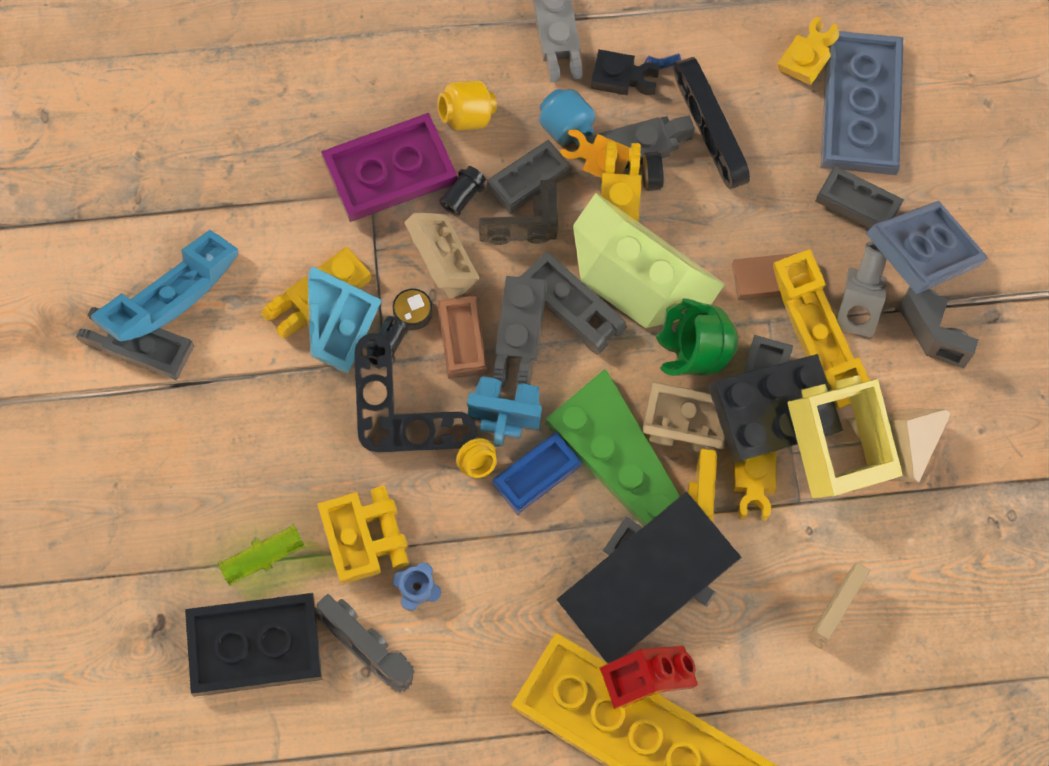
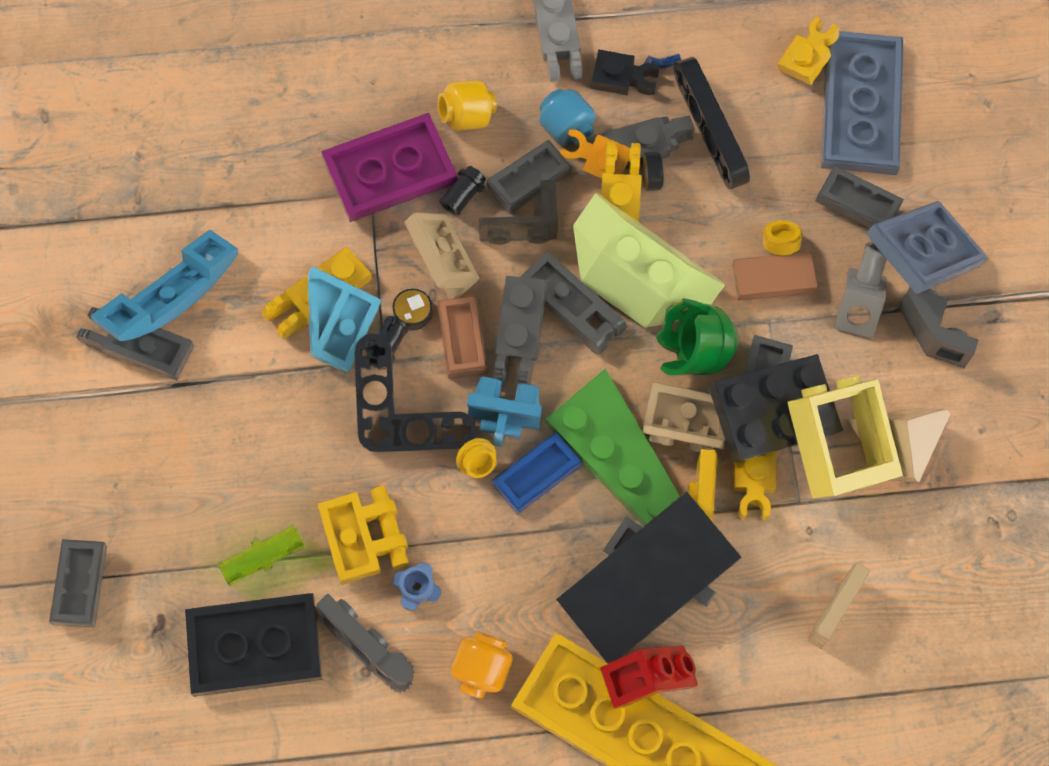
yellow slope [773,249,870,410] -> none
none -> dark grey plate [49,539,107,628]
none -> light orange head [451,631,513,699]
none -> yellow tile [762,220,803,256]

